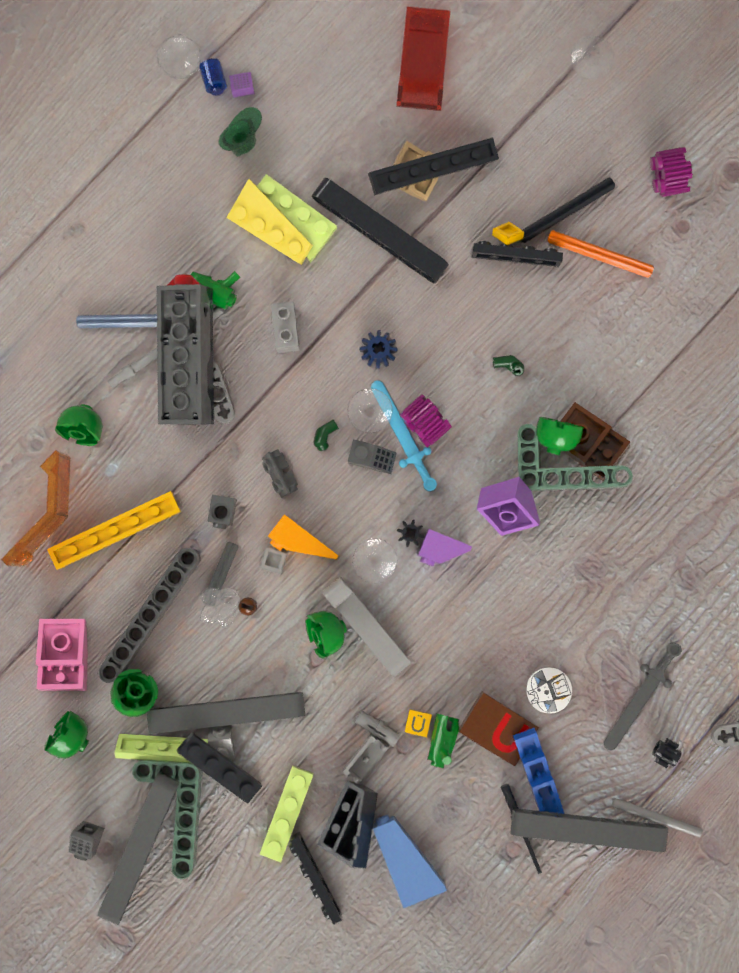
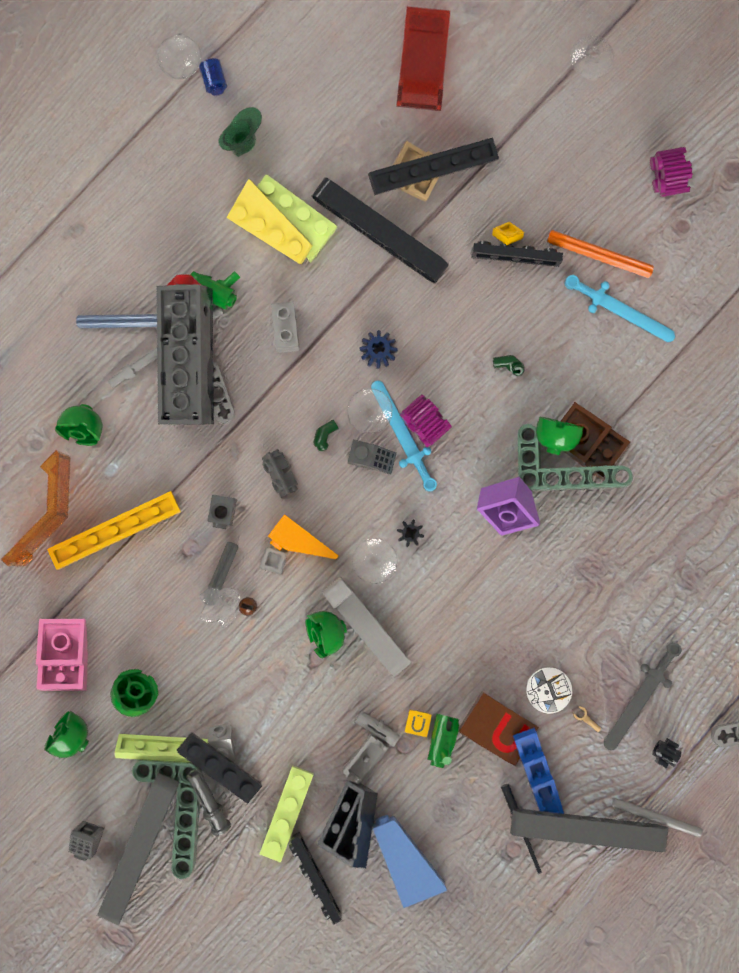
dark grey beam [98,548,201,683] -> none
dark grey beam [147,692,305,734] -> none
medium lavender slope [229,72,255,98] -> none
medium lavender slope [417,529,472,566] -> none
black axle [521,177,615,243] -> none
none -> dark grey pin [187,769,231,836]
none -> medium azure sword [564,275,675,342]
none -> tan hand [573,706,601,732]

